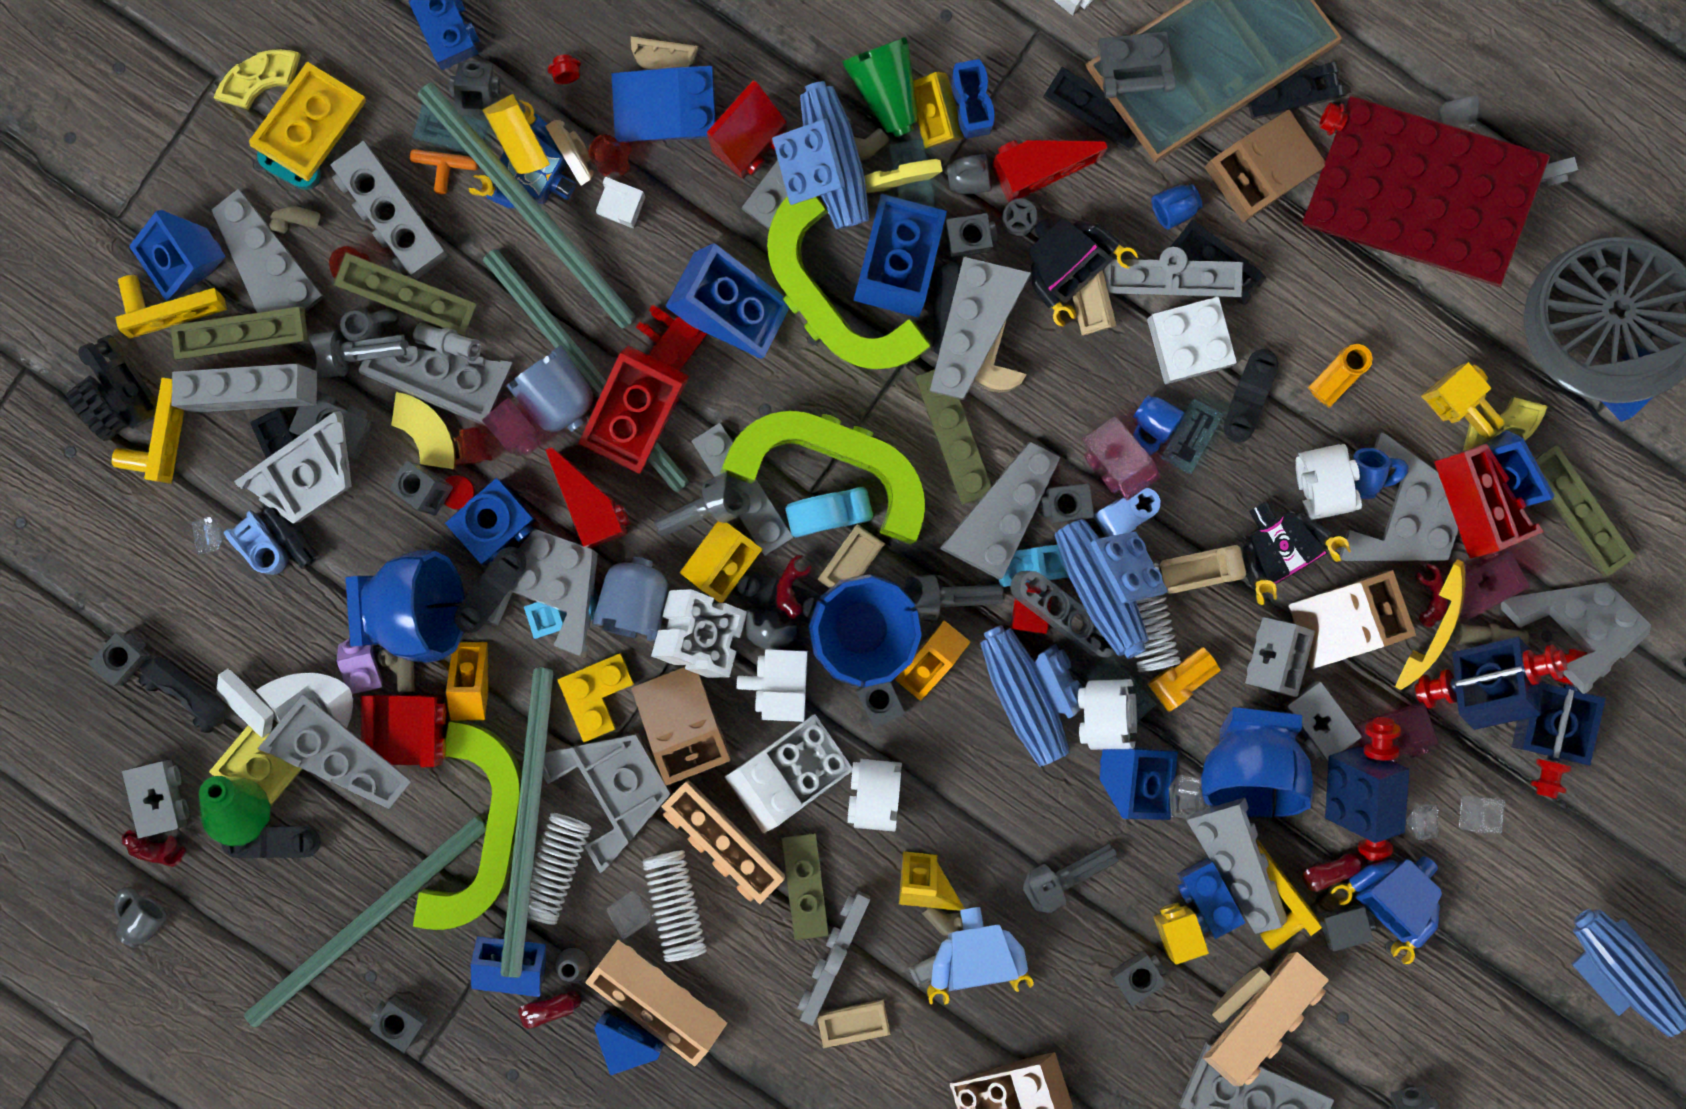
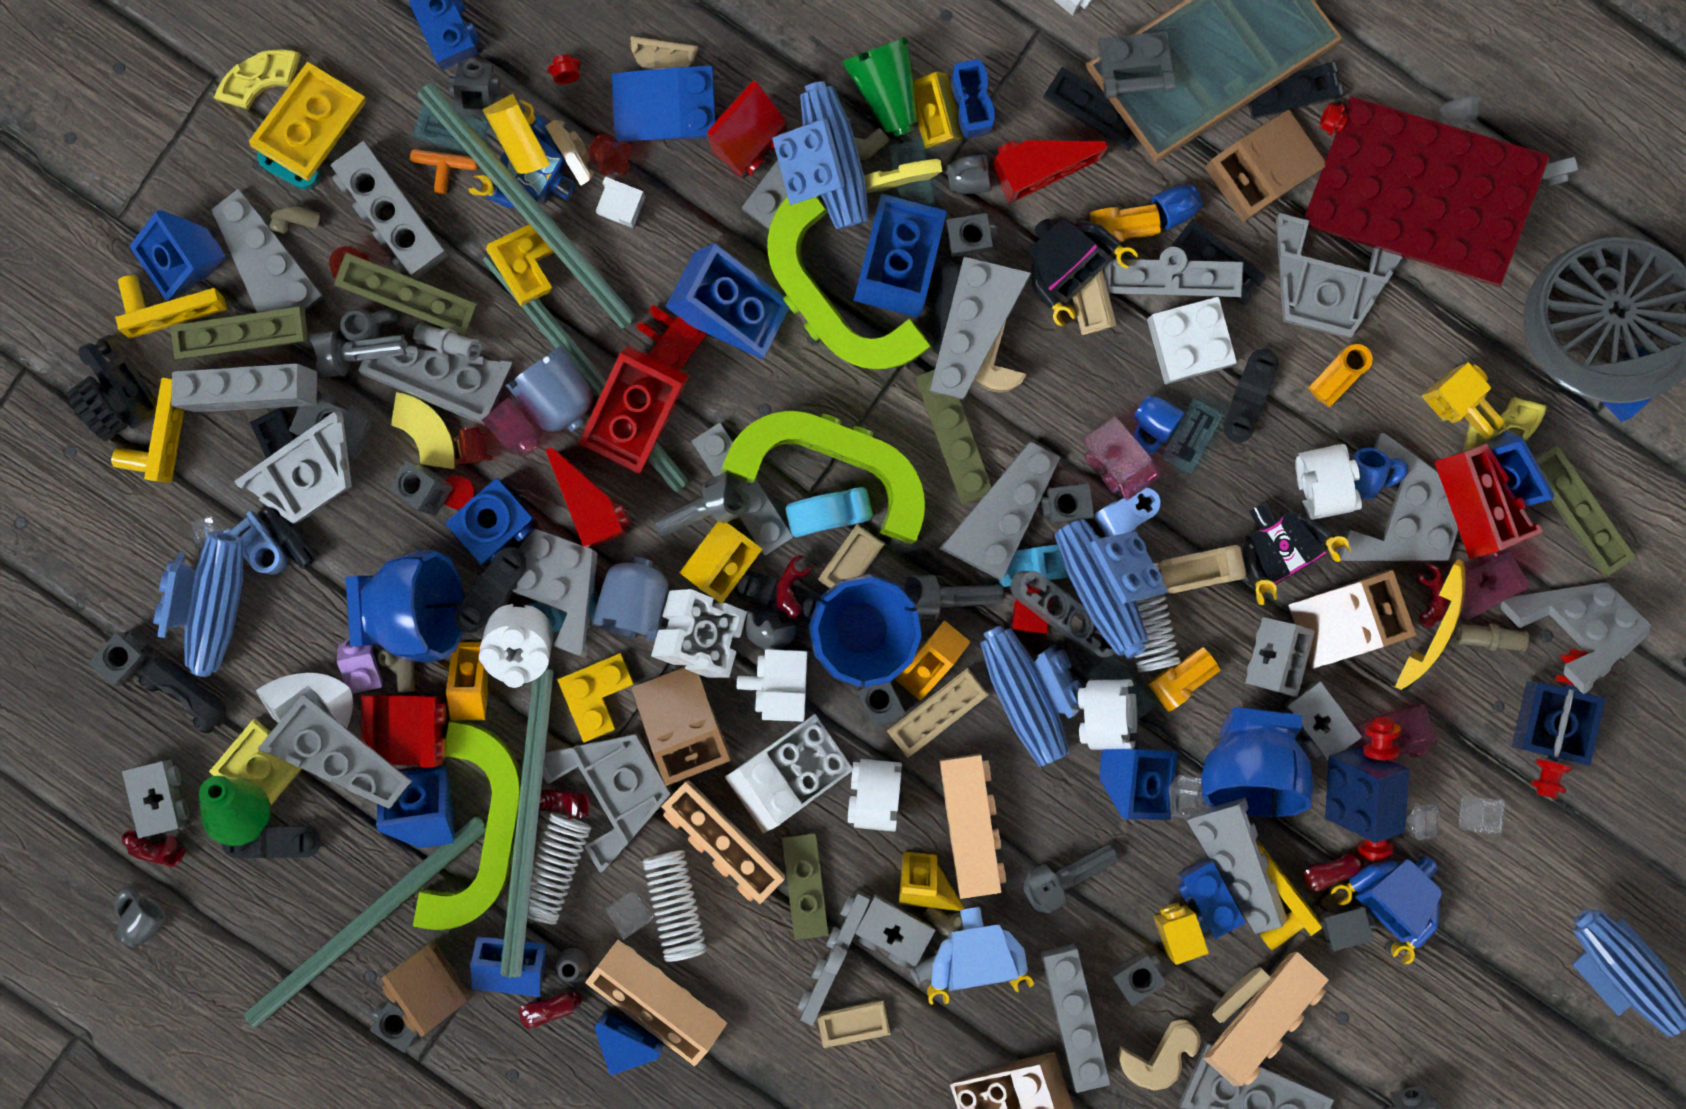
white tile [216,668,274,738] -> none
dark grey wheel [1002,198,1037,237] -> none
dark blue brick [1415,636,1567,730] -> none
none -> medium blue plate [153,531,243,677]
none -> blue slope [376,765,455,848]
none -> medium nougat slope [381,940,472,1037]
none -> white brick [479,604,553,688]
none -> yellow plate [486,224,555,307]
none -> dark red piece [539,789,590,820]
none -> light grey brick [855,893,935,967]
none -> tan plate [887,668,989,758]
none -> light nougat brick [939,753,1006,899]
none -> light grey brick [1041,944,1110,1093]
none -> light orange piece [1089,204,1161,244]
none -> tan animal [1117,1019,1201,1091]
none -> light grey wing [1276,213,1403,339]

